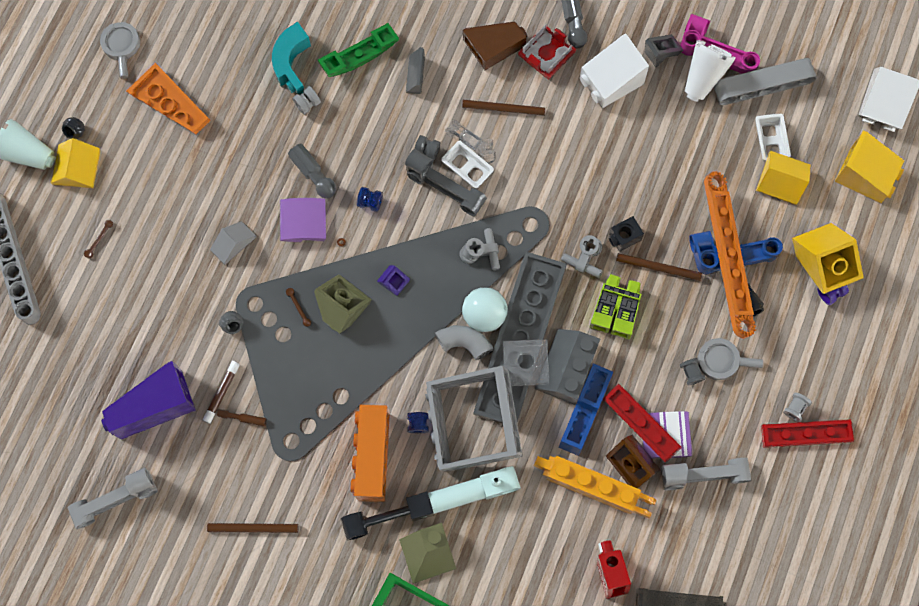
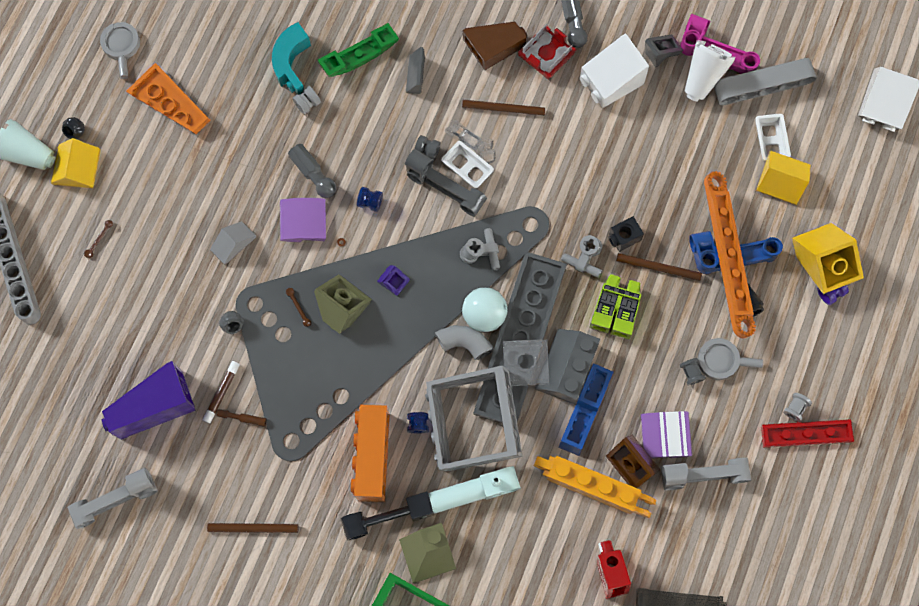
red tile [603,384,682,463] -> none
yellow slope [835,130,904,203] -> none

